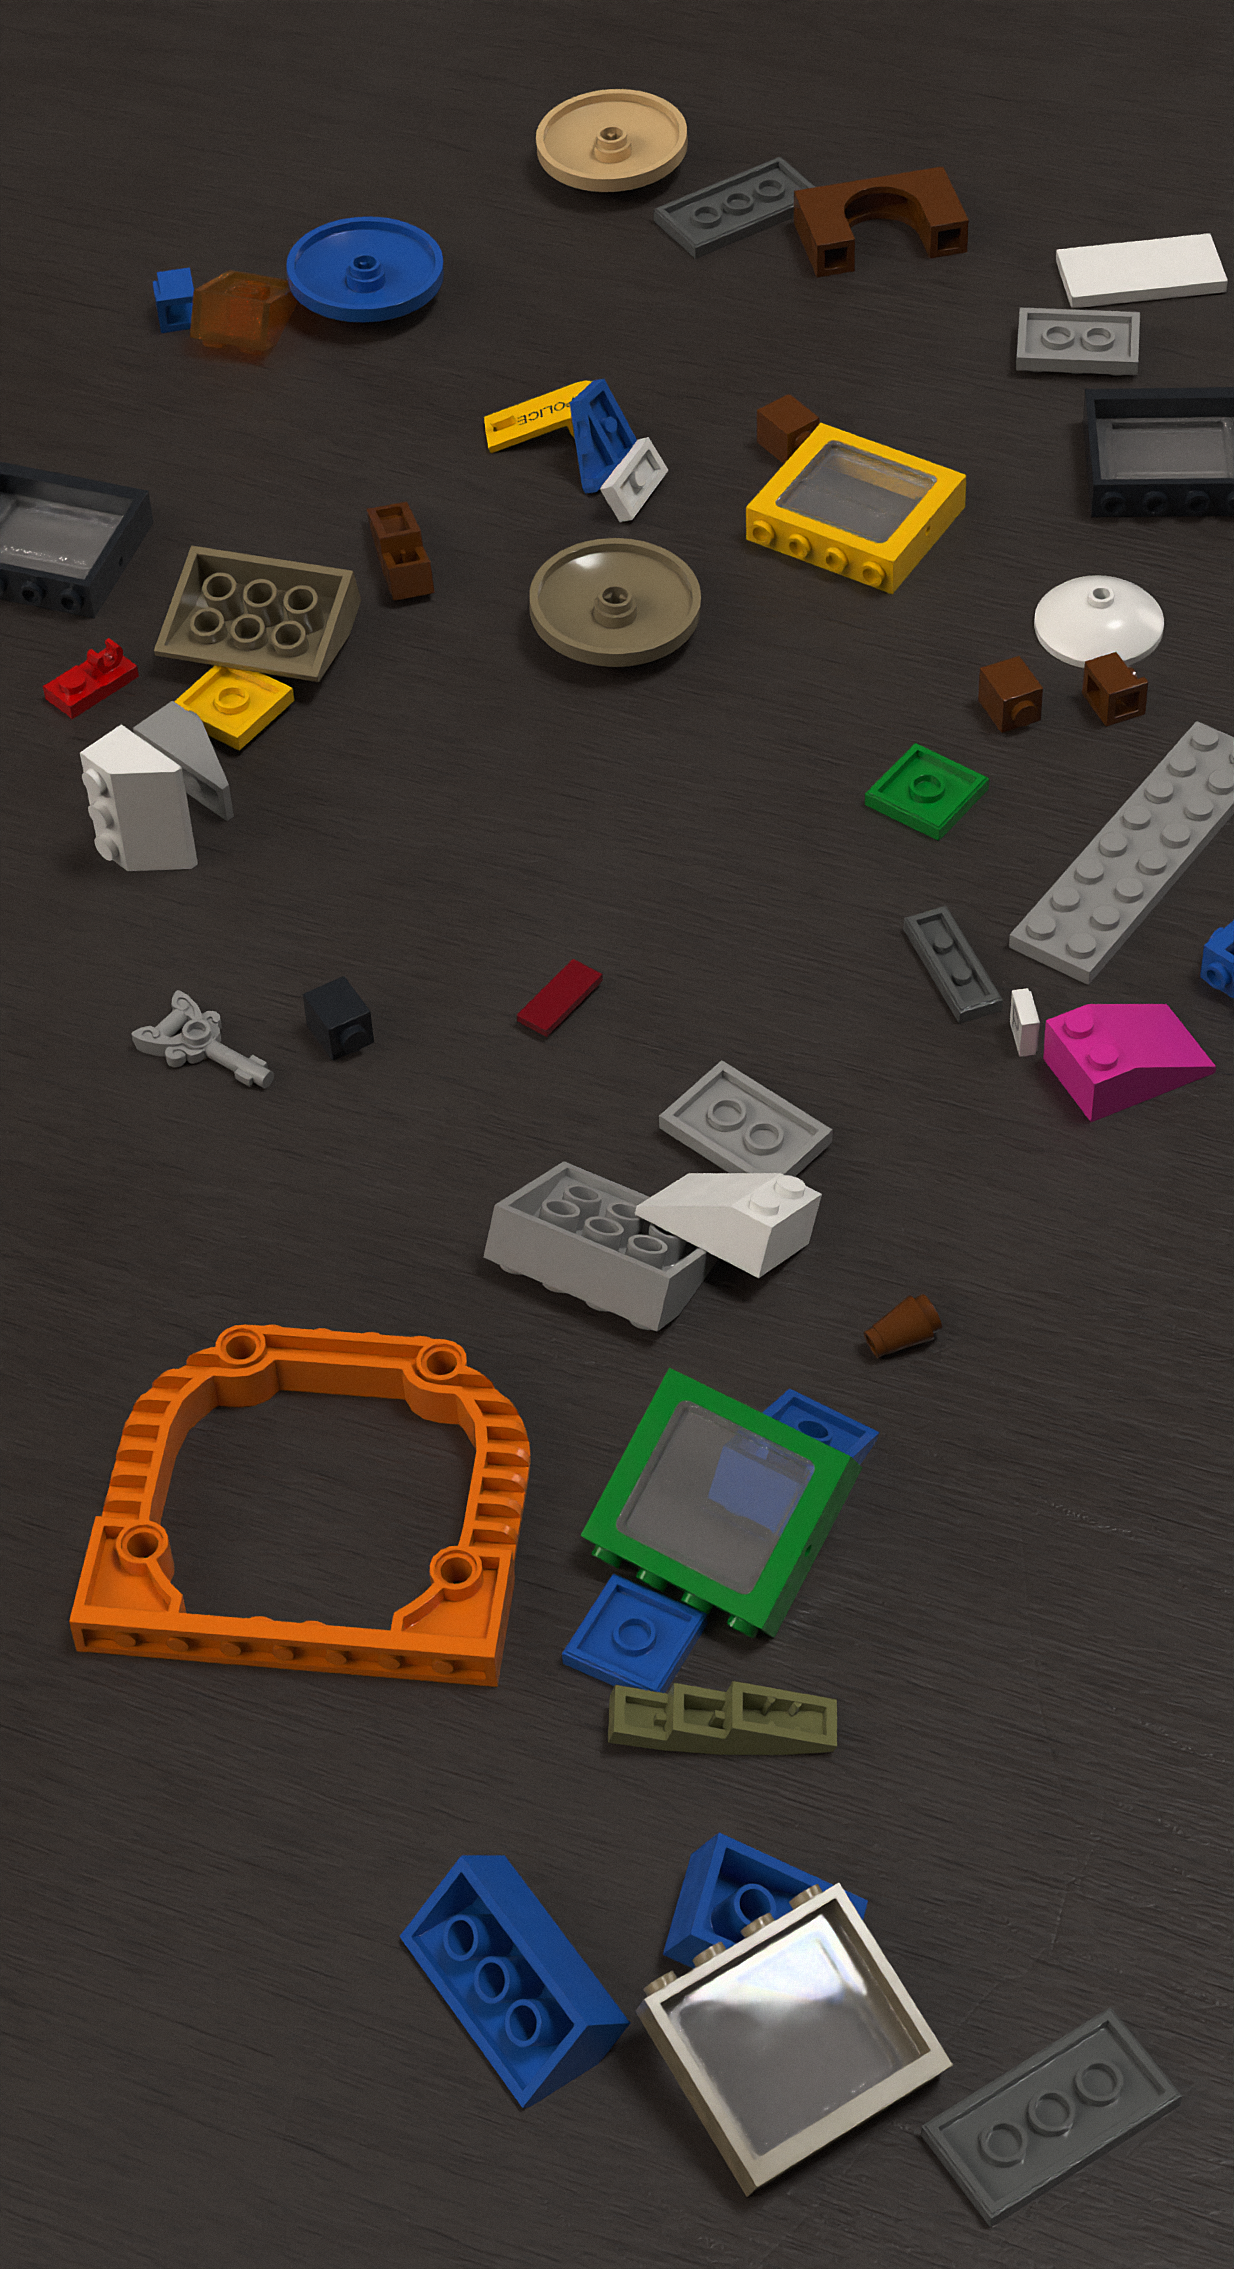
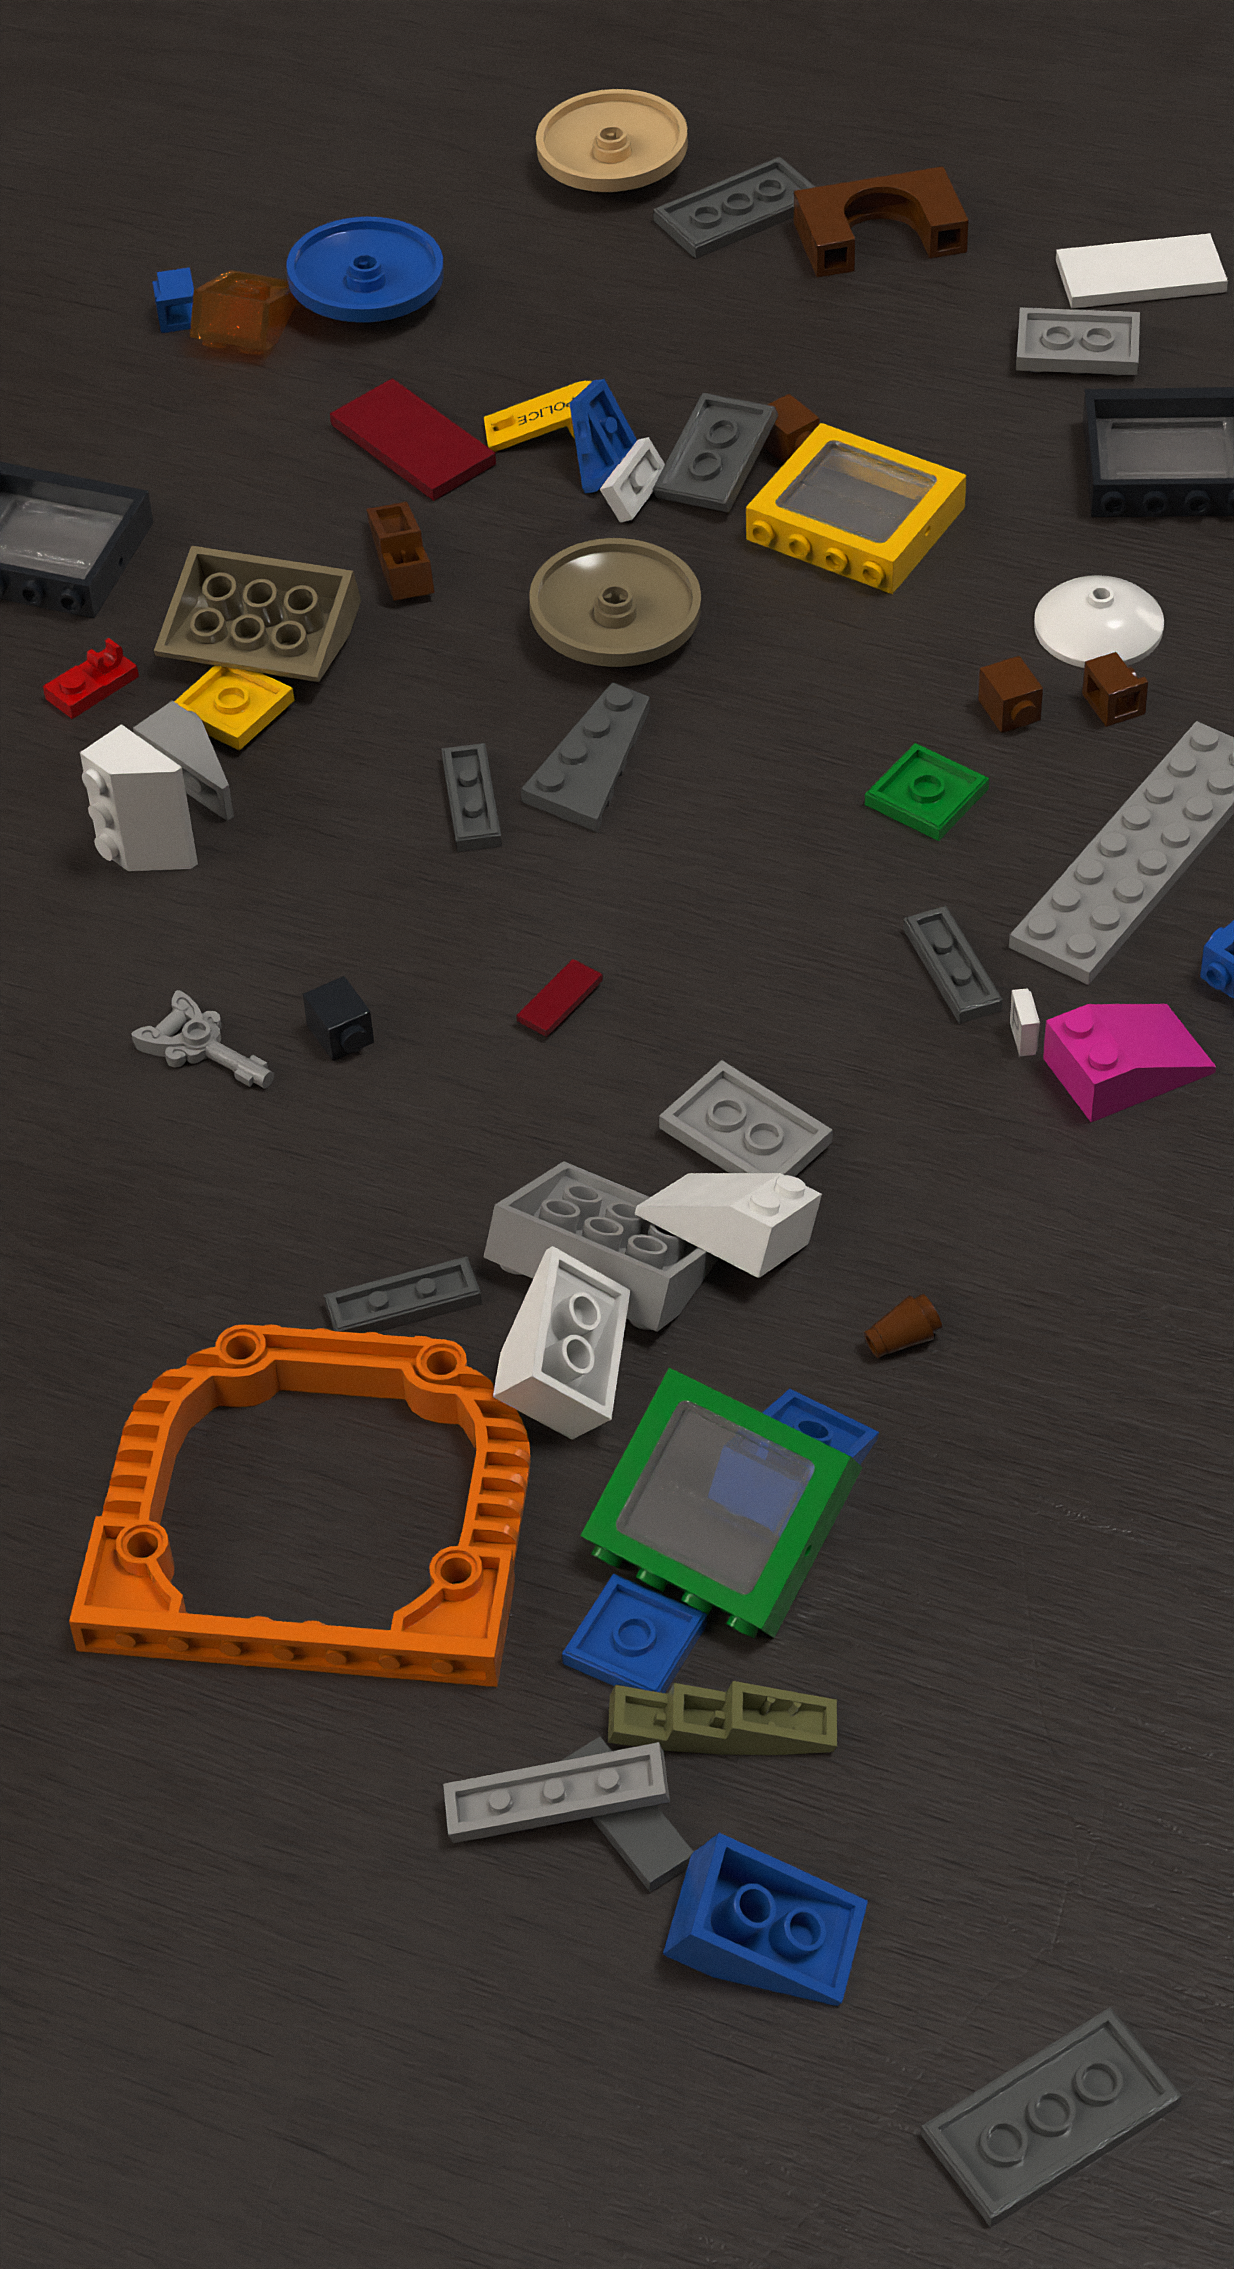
blue slope [399,1855,631,2108] -> none
clear piece [635,1883,953,2197] -> none
none -> dark grey tile [324,1256,482,1333]
none -> dark red tile [330,378,496,501]
none -> dark grey tile [442,743,502,852]
none -> light grey plate [443,1742,670,1843]
none -> white slope [493,1246,630,1440]
none -> dark grey wing [521,682,650,832]
none -> dark grey tile [561,1737,694,1892]
none -> dark grey tile [653,393,778,513]

